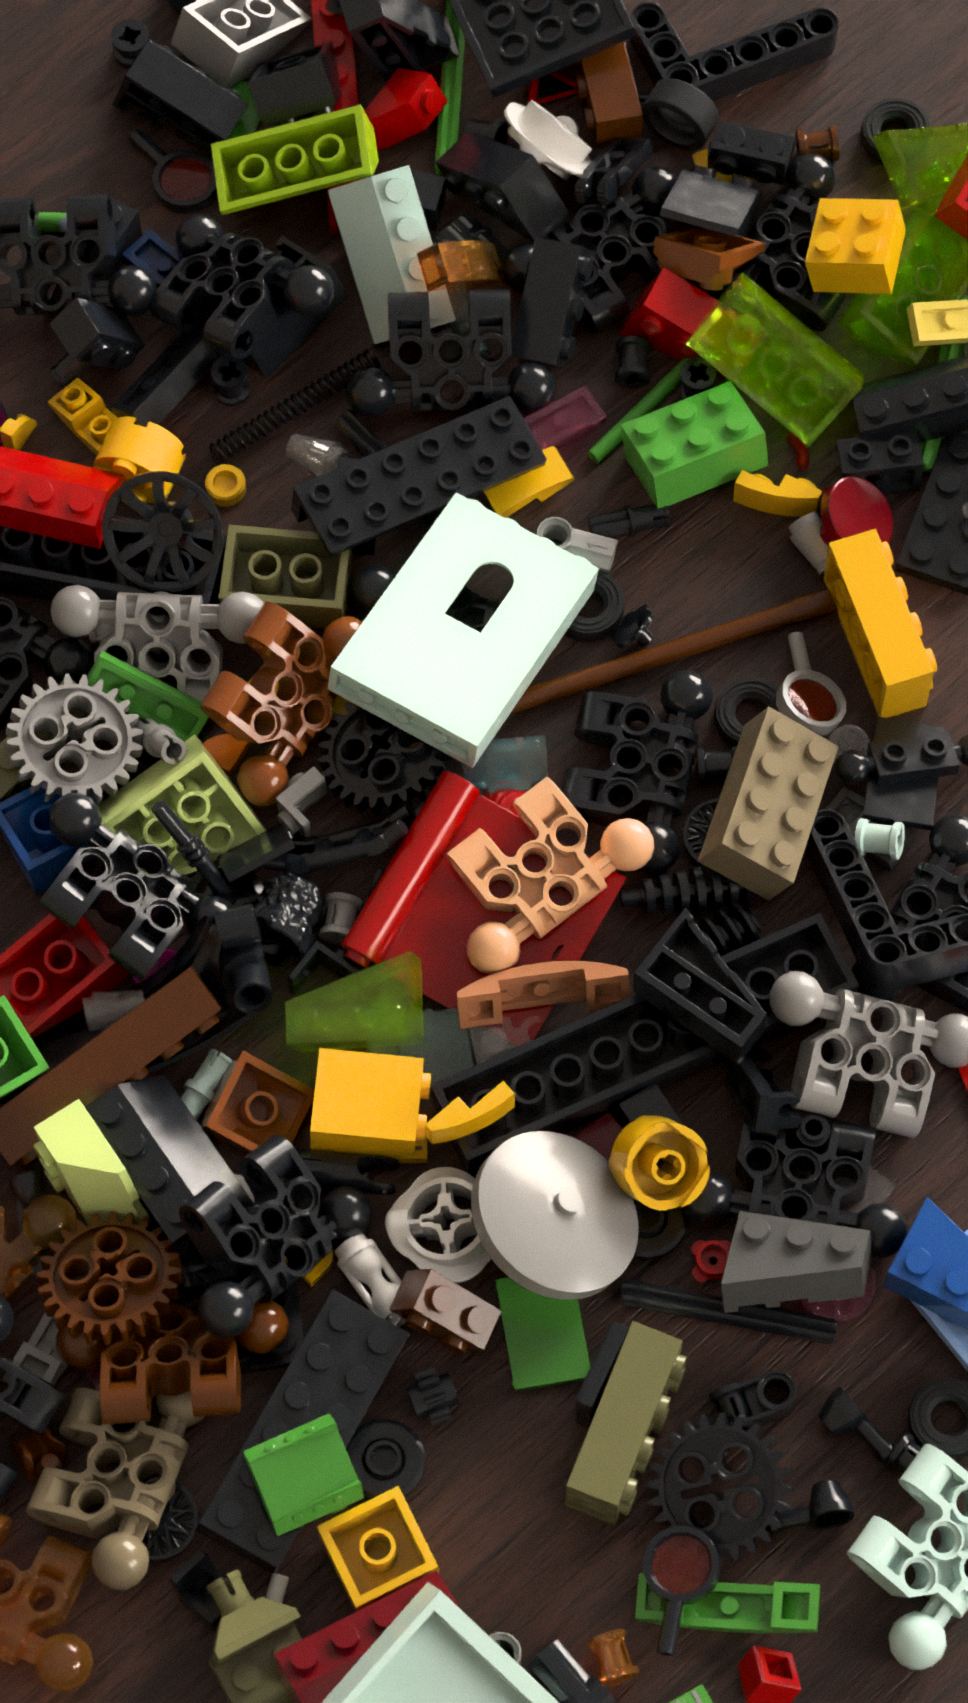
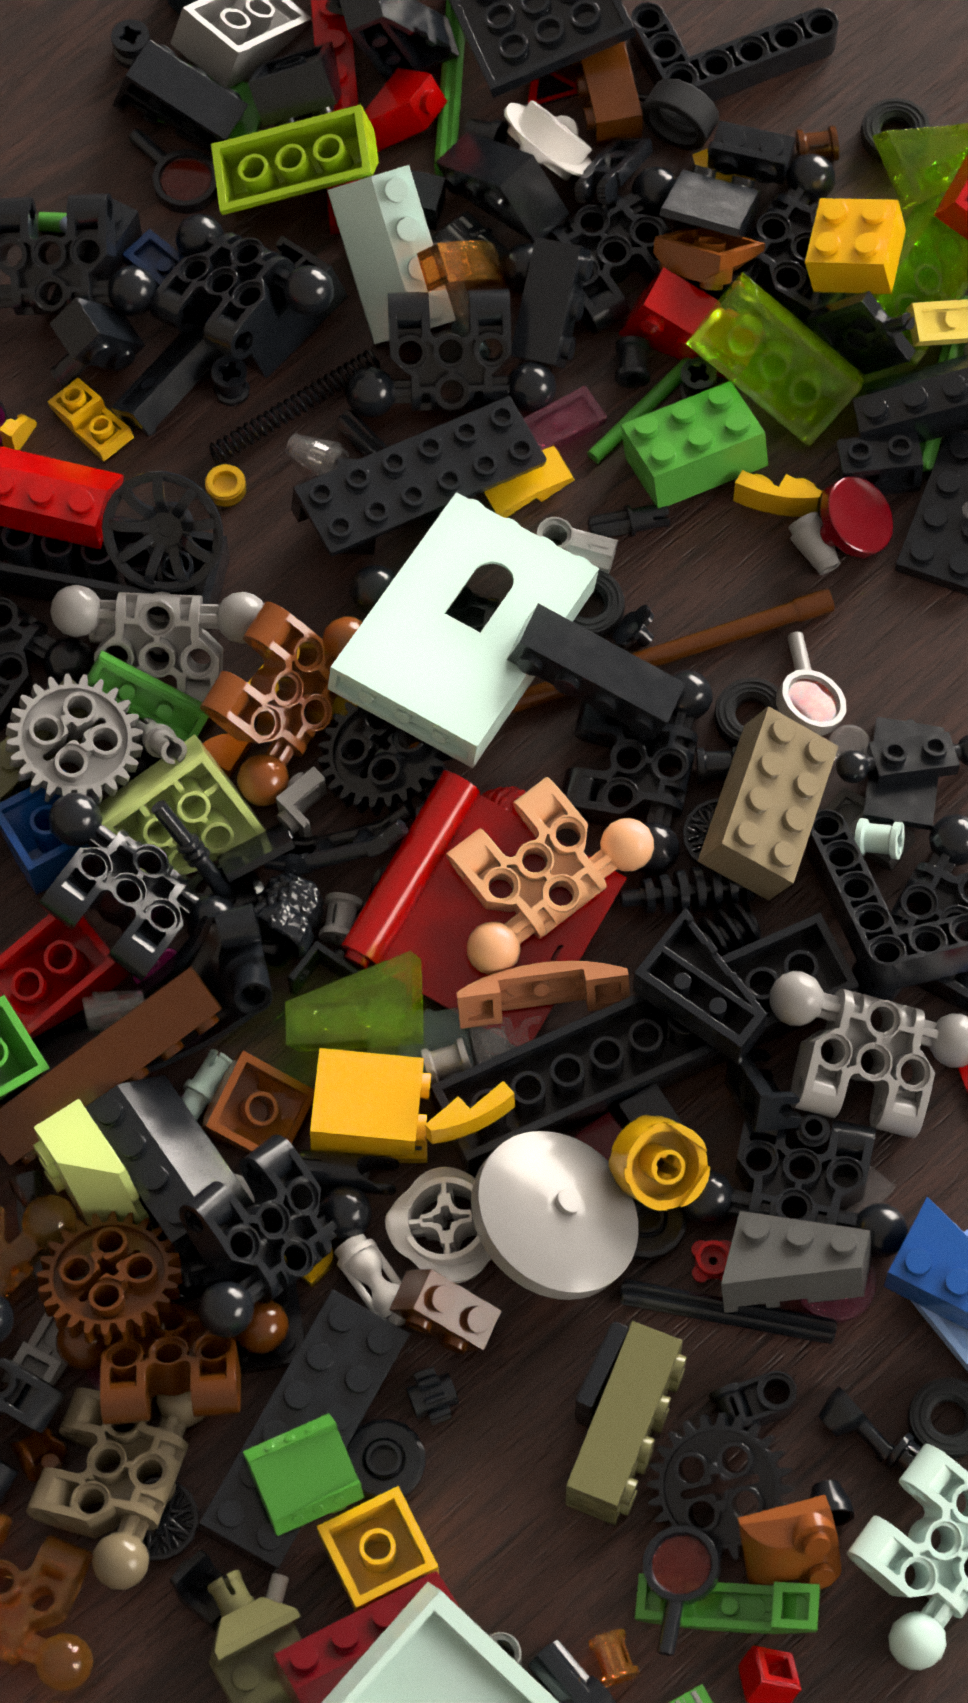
yellow brick [93,417,186,505] -> none
olive brick [219,525,353,628] -> none
clear light blue brick [463,735,548,793] -> none
bright green piece [494,1277,591,1392] -> none
red leg [786,432,809,470] -> none
yellow brick [823,529,937,718] -> none
none -> light grey bush [421,1037,472,1085]
none -> black brick [507,603,686,740]
none -> dark orange slope [737,1495,842,1589]
none -> black plate [807,291,916,379]

